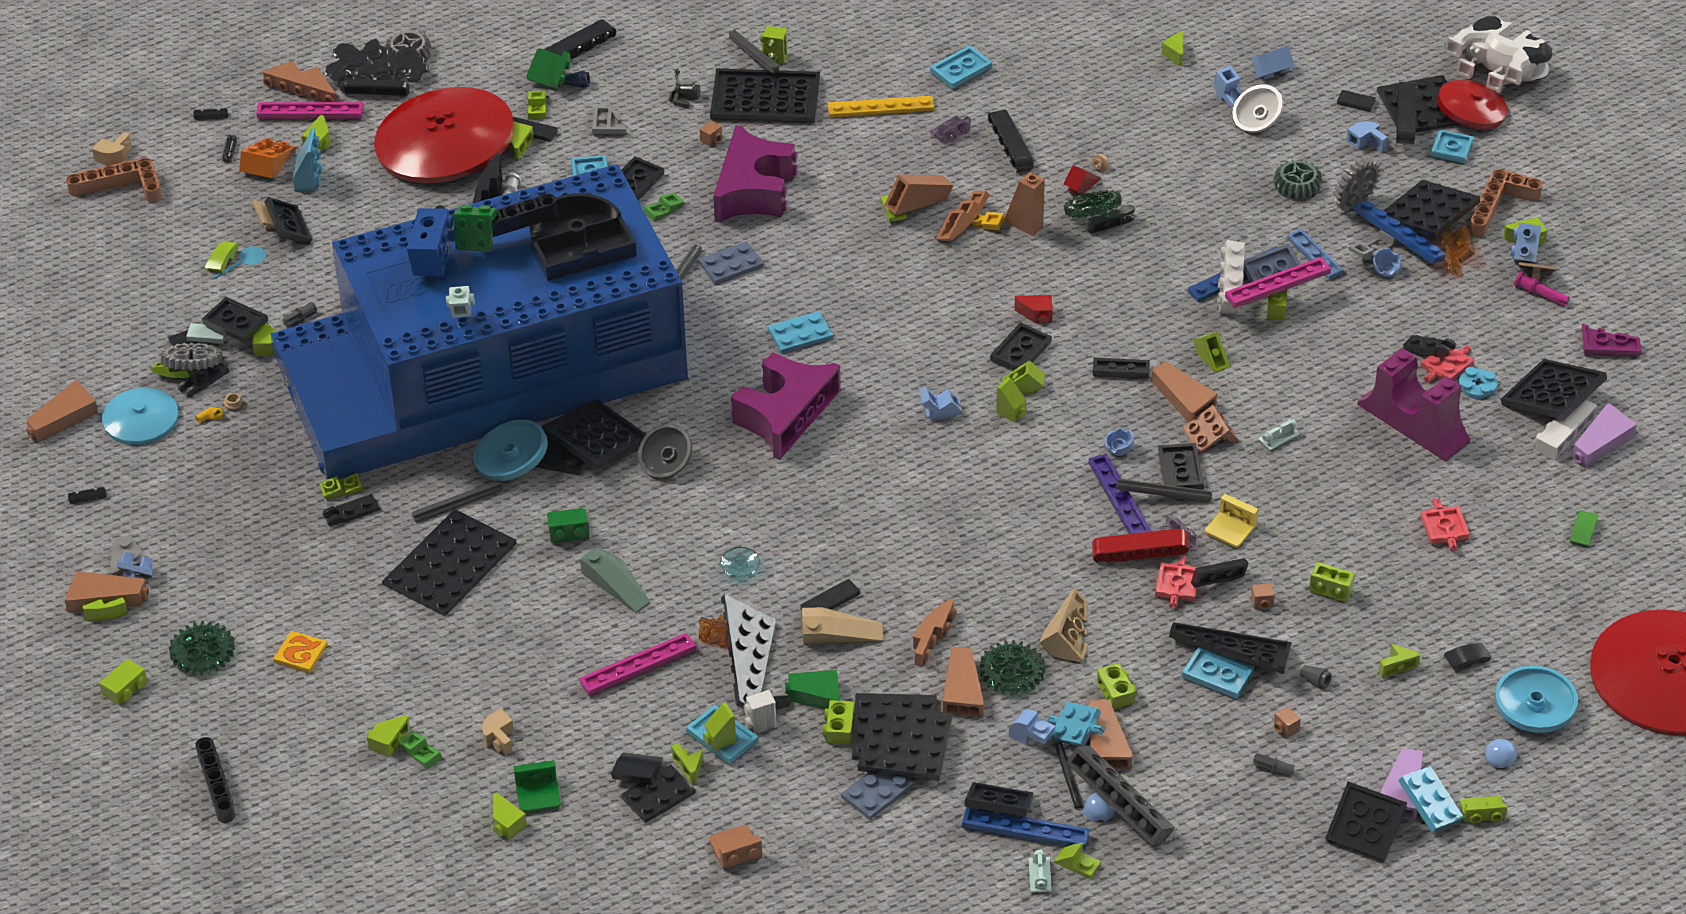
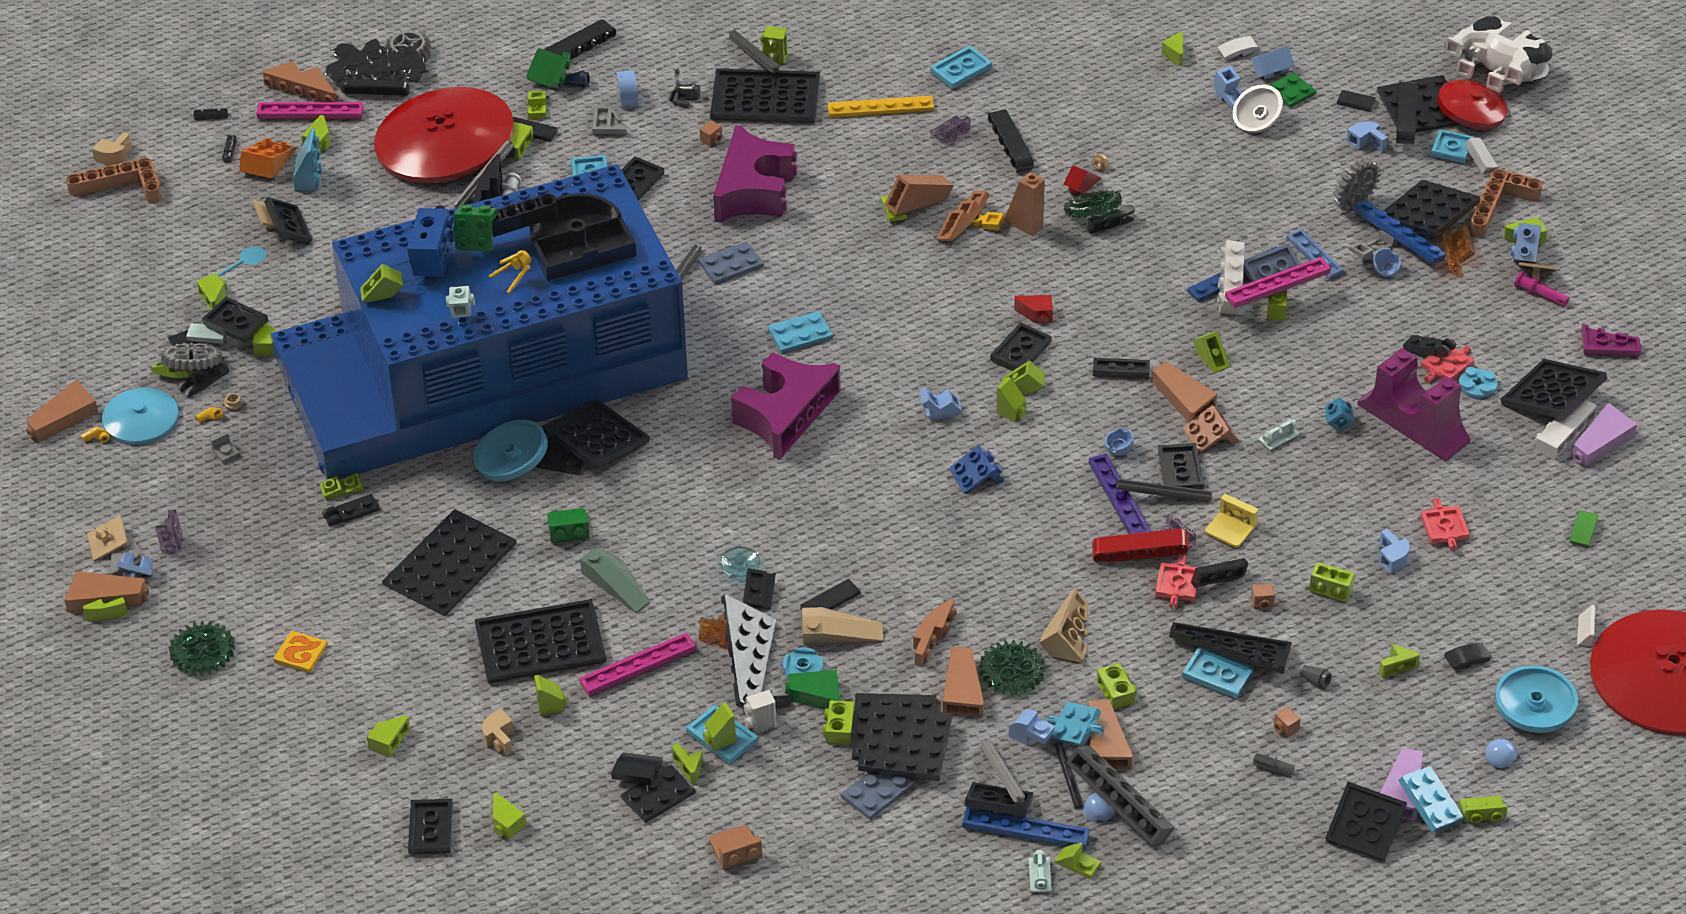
black axle [68,487,107,504] -> none
lime brick [99,658,147,705] -> none
black beam [195,737,235,823] -> none
lime slope [205,241,239,273] -> none
dark grey axle [282,302,317,326] -> none
bright green slope [398,731,442,769] -> none
dark grey axle [412,481,503,522] -> none
green bracket [513,760,561,813] -> none
dark grey dish [638,424,692,479] -> none
bright green slope [644,192,684,222] -> none
sand green gear [1274,159,1322,200] -> none
none -> yellow arm [81,427,110,443]
none -> tan piece [87,515,128,561]
none -> clear purple bracket [155,510,183,554]
none -> lime slope [196,273,227,310]
none -> light grey bracket [210,432,240,464]
none -> lime slope [360,264,403,303]
none -> black plate [408,799,453,854]
none -> light grey axle [453,141,513,208]
none -> black plate [474,599,607,683]
none -> yellow plant [489,250,531,294]
none -> lime slope [534,675,567,716]
none -> light blue brick [617,70,639,109]
none -> black plate [743,568,776,610]
none -> medium azure plate [783,647,823,679]
none -> blue bracket [950,445,1005,493]
none -> light grey axle [980,739,1025,804]
none -> white slope [1218,36,1259,61]
none -> green plate [1269,72,1317,108]
none -> dark azure brick [1325,397,1354,431]
none -> light blue brick [1379,529,1410,574]
none -> white slope [1465,138,1498,173]
none -> white slope [1577,605,1596,647]

